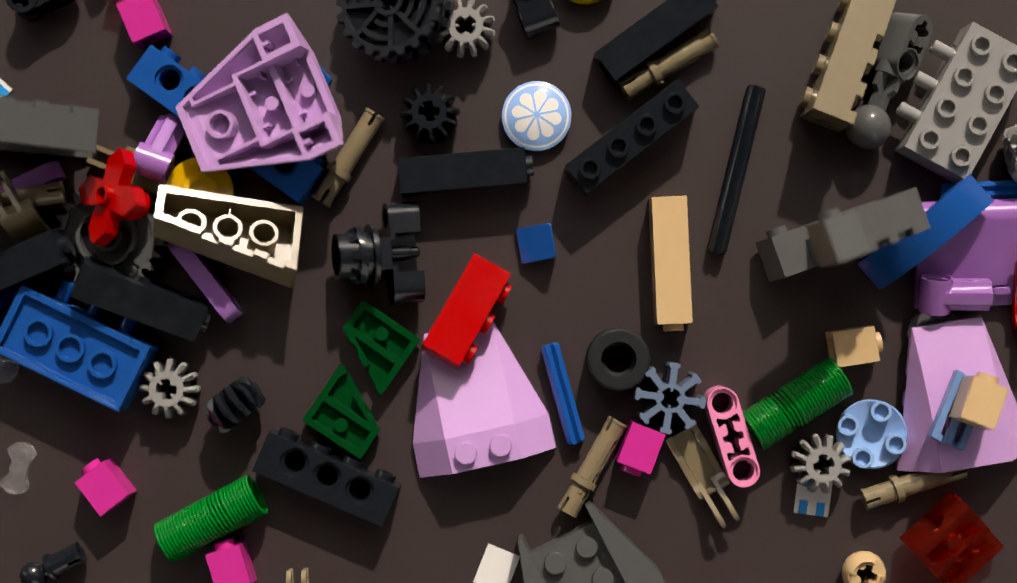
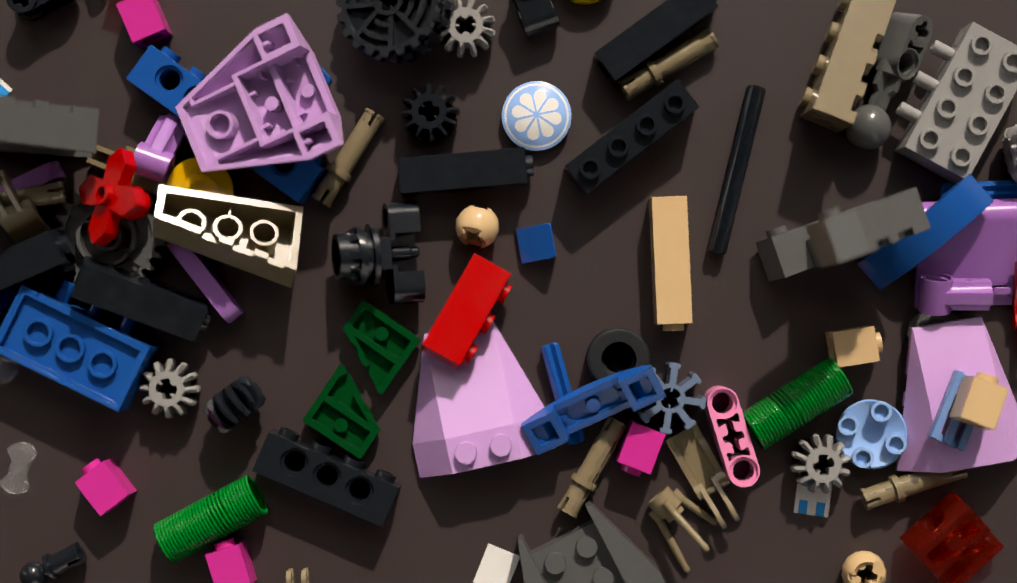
none -> tan piece [455,205,499,248]
none -> blue slope [521,365,666,455]
none -> dark tan plant [647,486,717,573]

